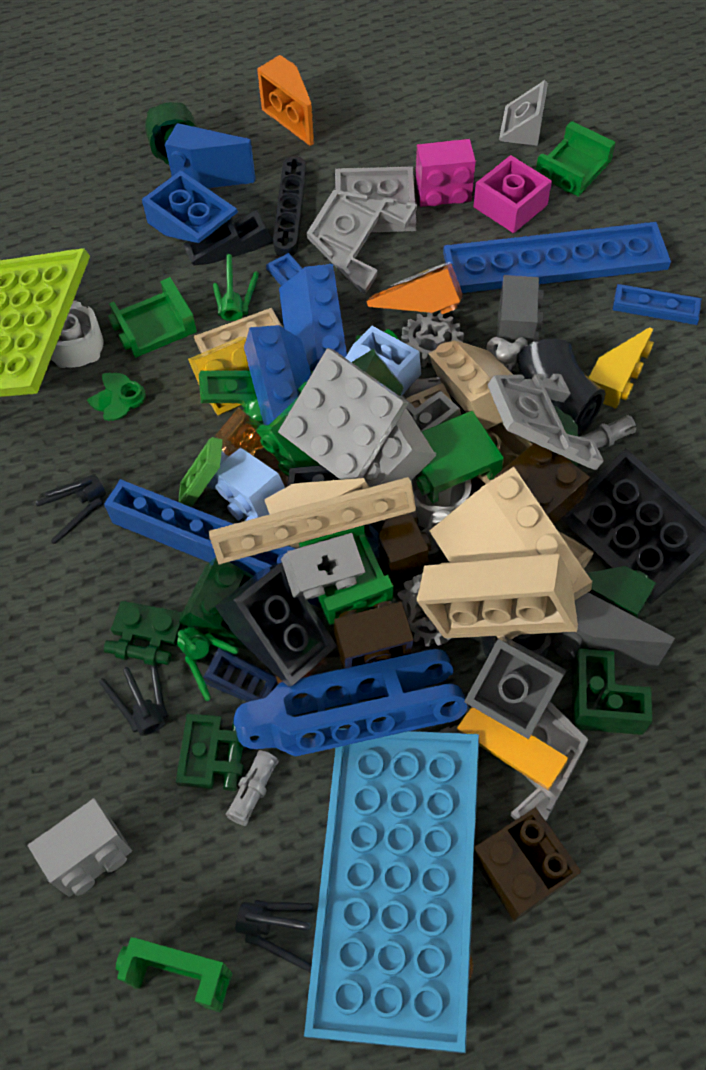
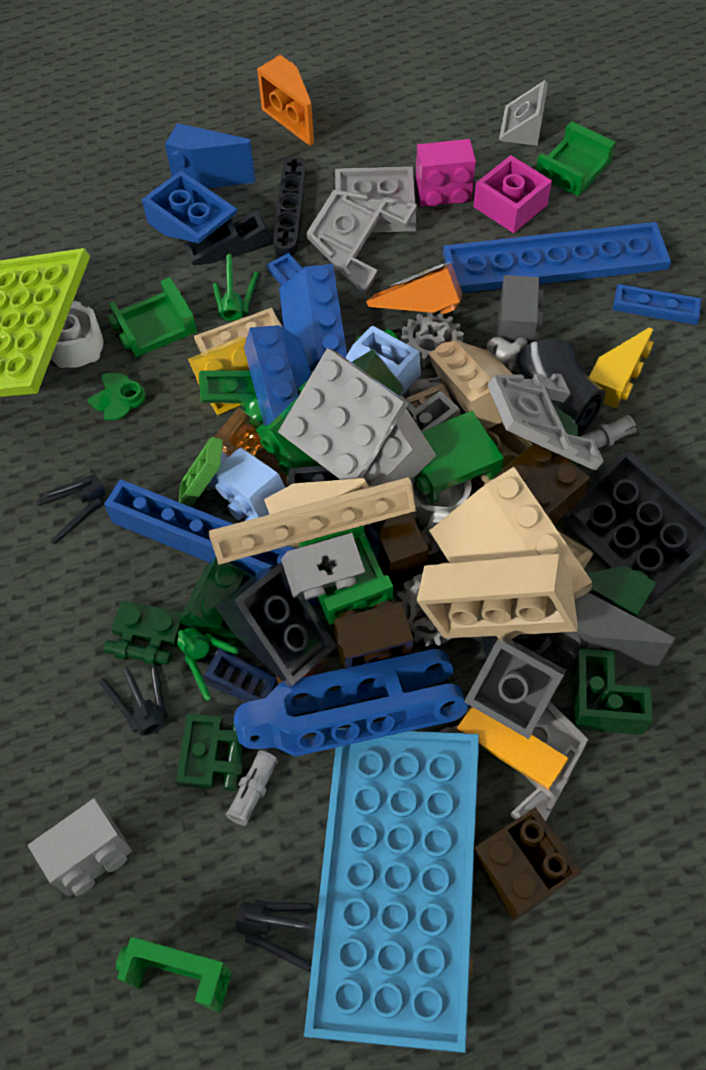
dark green brick [145,102,197,165] -> none

